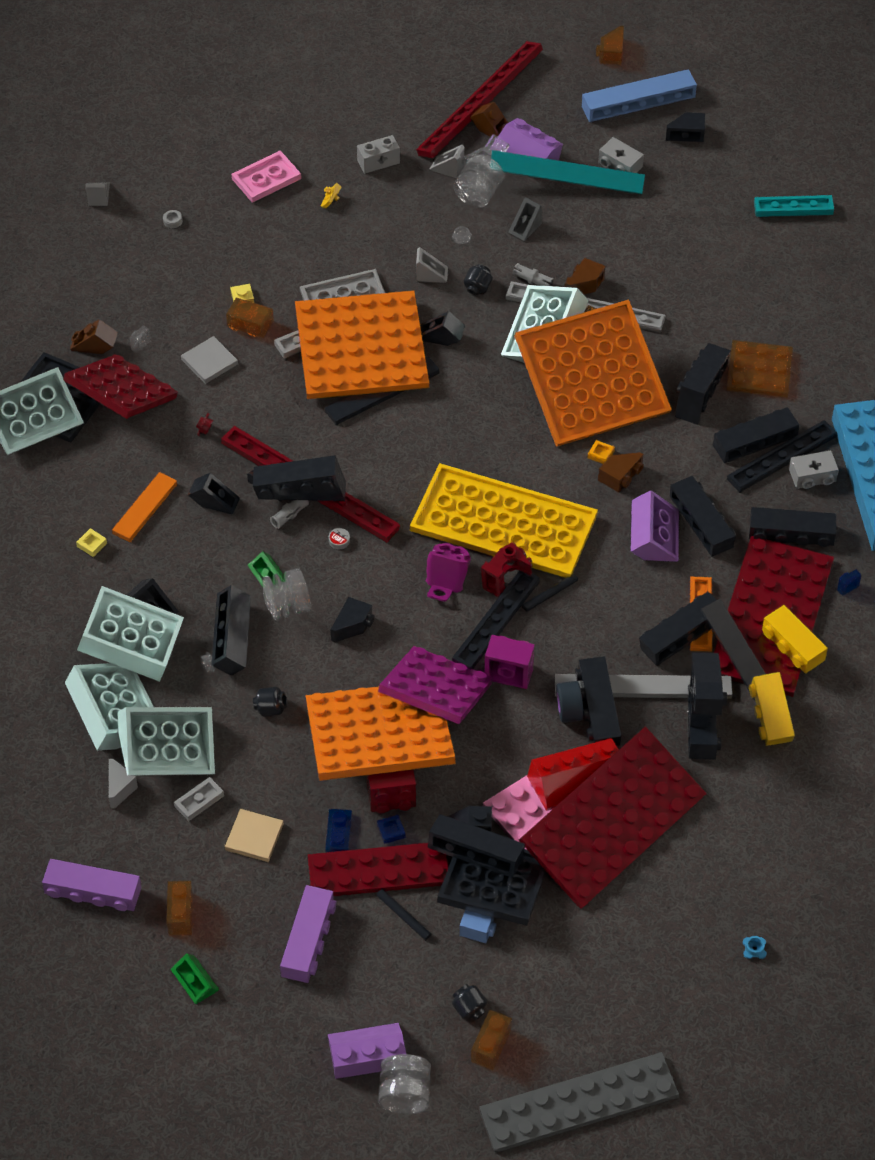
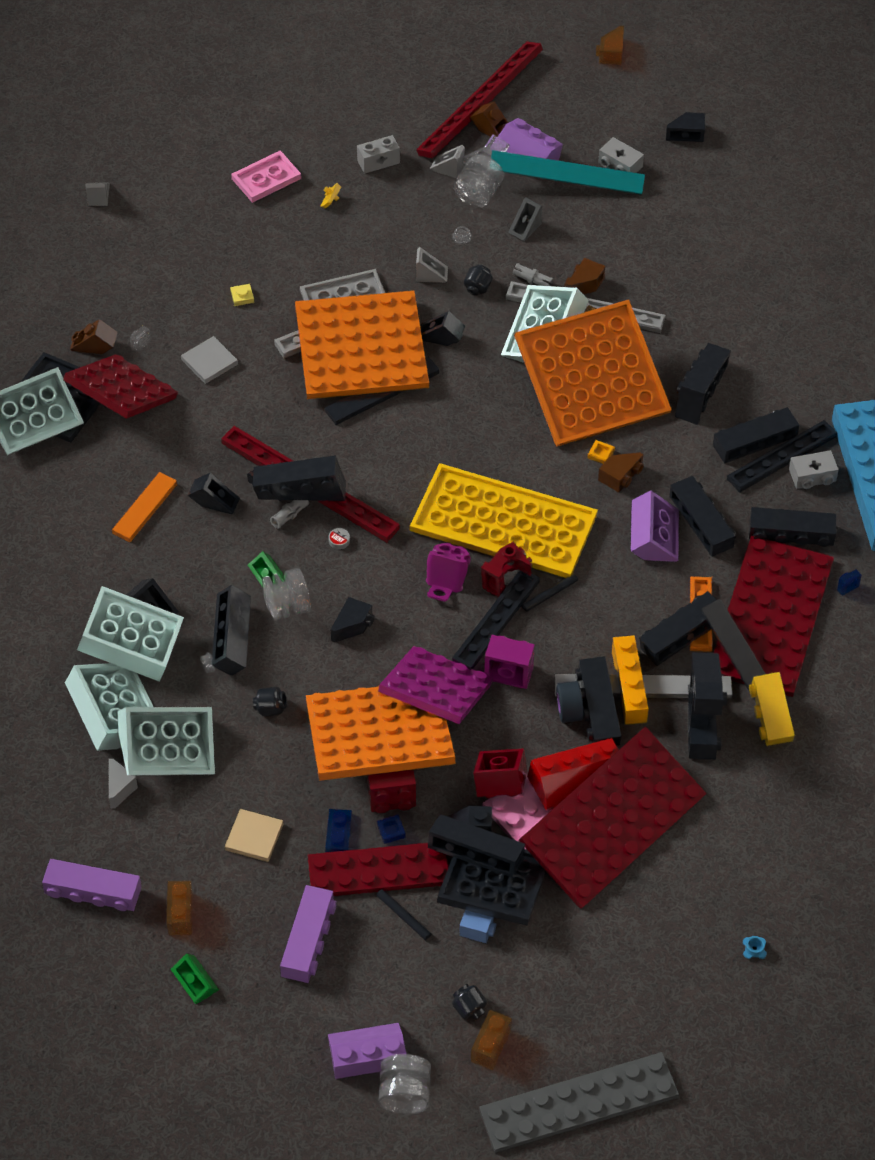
light yellow plate [76,528,107,557] -> none
light grey tile [163,210,183,228] -> none
light grey plate [174,777,224,822] -> none
dark red plate [196,413,214,436] -> none
clear orange brick [226,297,274,338] -> none
medium blue brick [582,69,697,122] -> none
clear orange plate [726,340,793,398] -> none
teal plate [754,195,834,217] -> none
yellow brick [762,605,828,674] -> none
none -> dark red brick [473,748,528,798]
none -> light orange arch [612,635,648,724]

